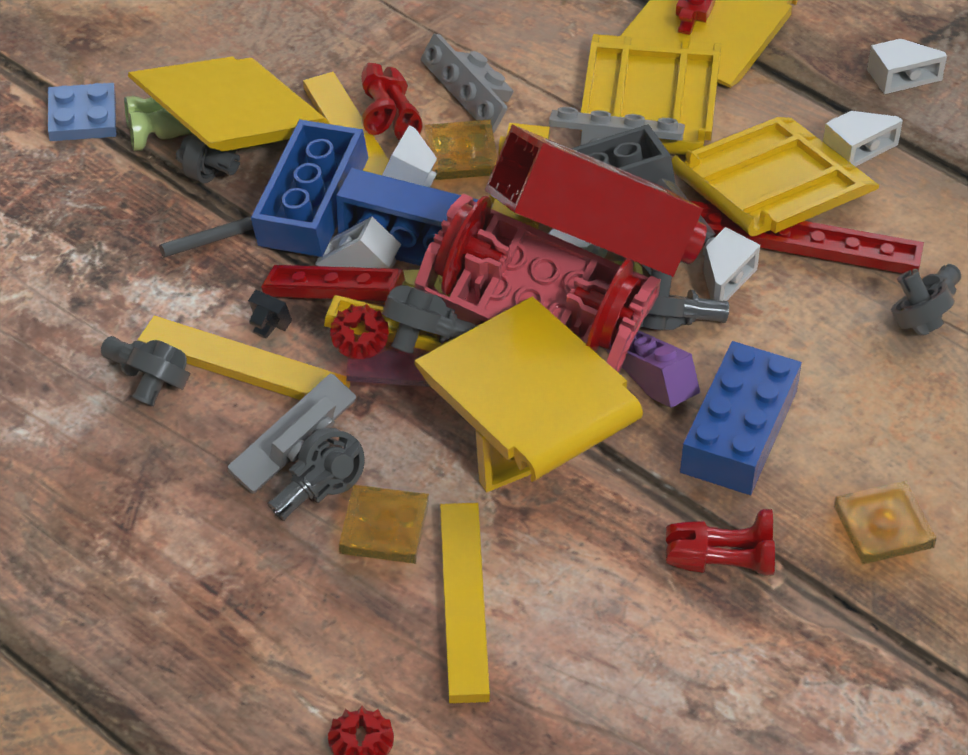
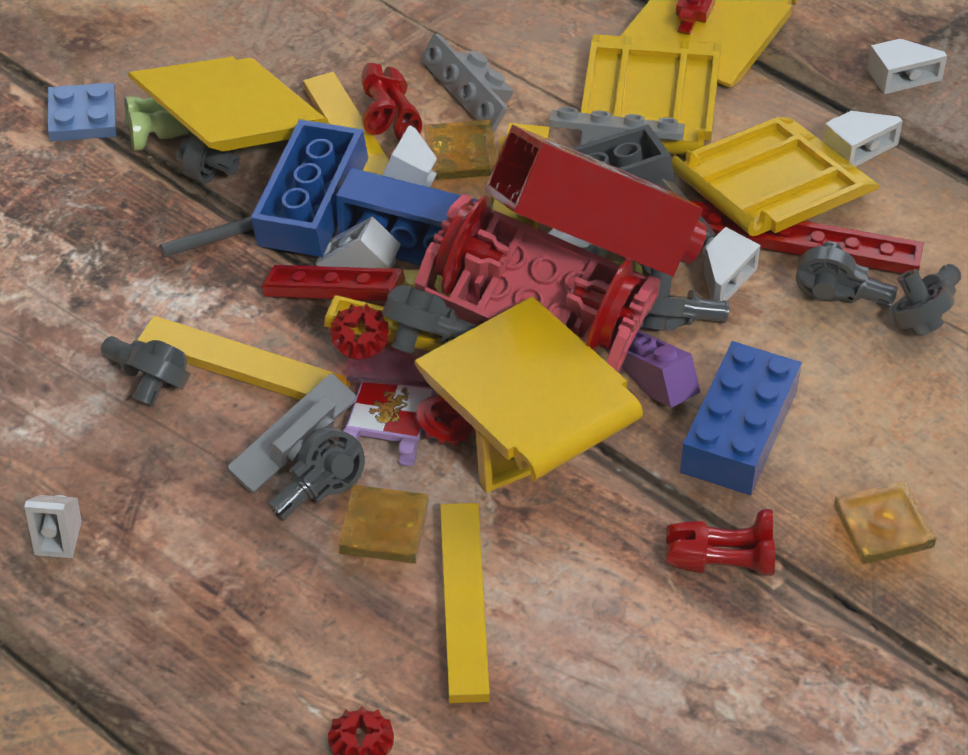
black tile [248,289,292,338] -> none
none -> white slope [24,495,82,558]
none -> flag [343,378,434,466]
none -> red gear [414,396,473,447]
none -> dark grey pin [796,241,898,308]

